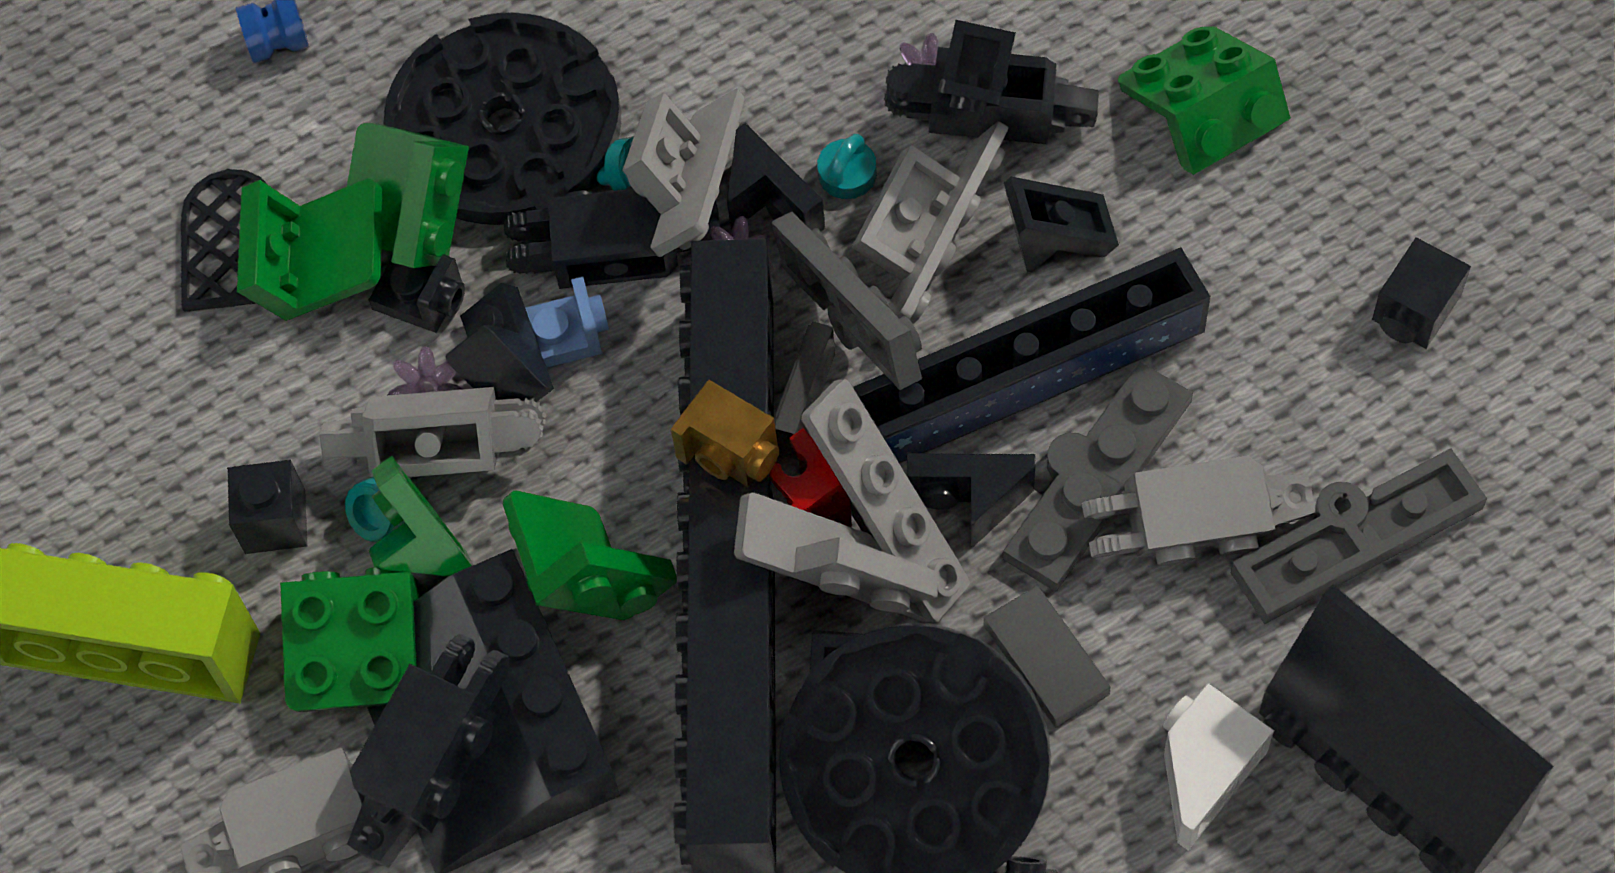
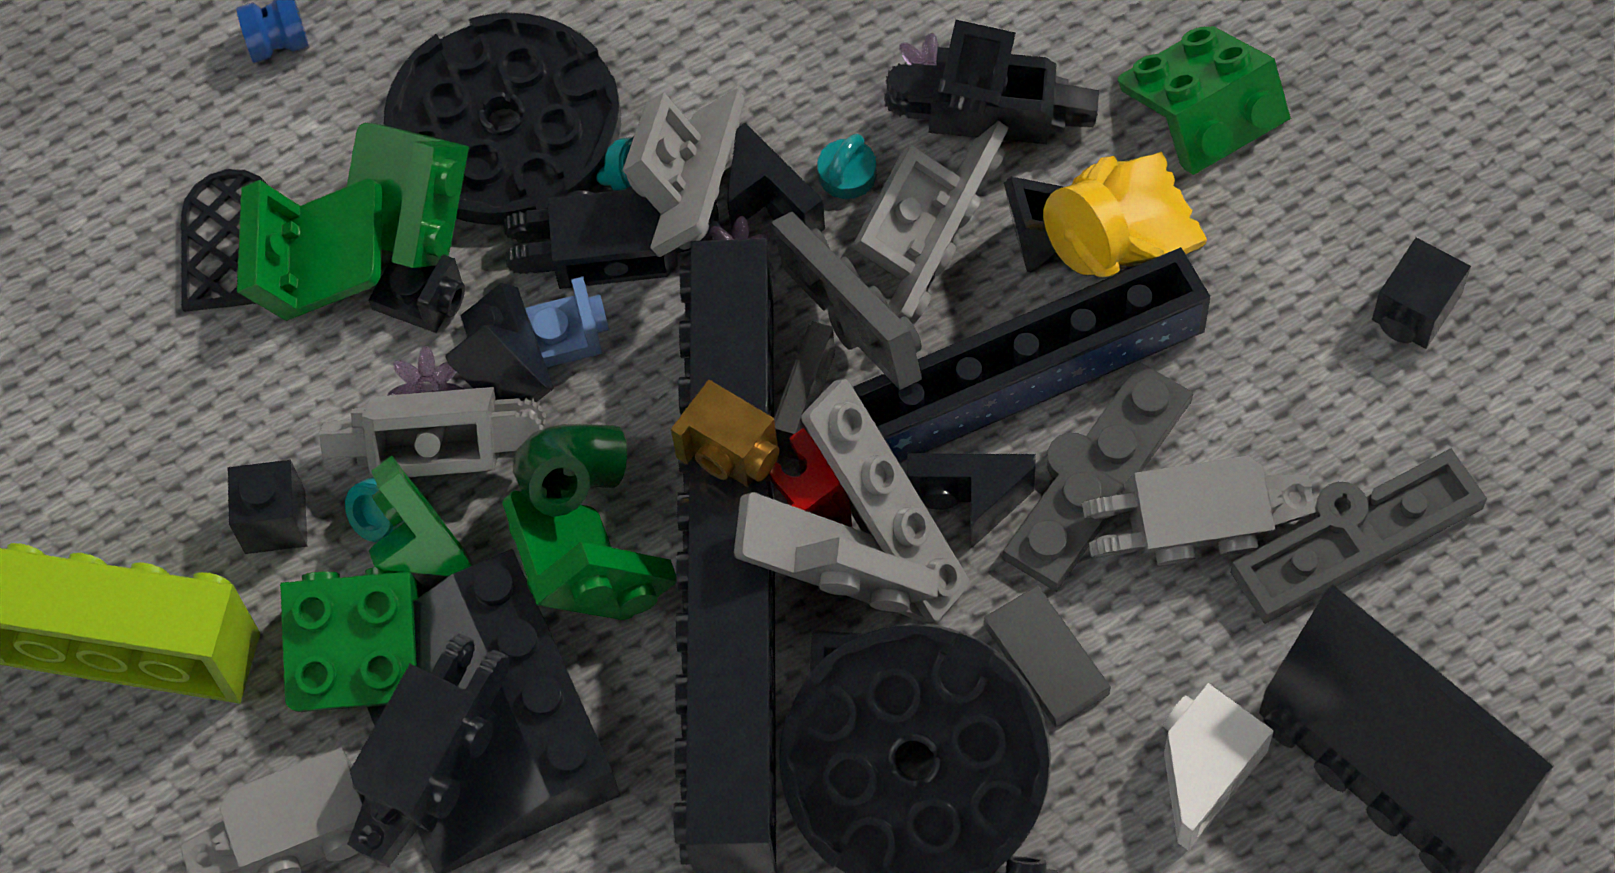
none -> dark green cylinder [513,424,627,517]
none -> yellow hair [1044,152,1207,278]

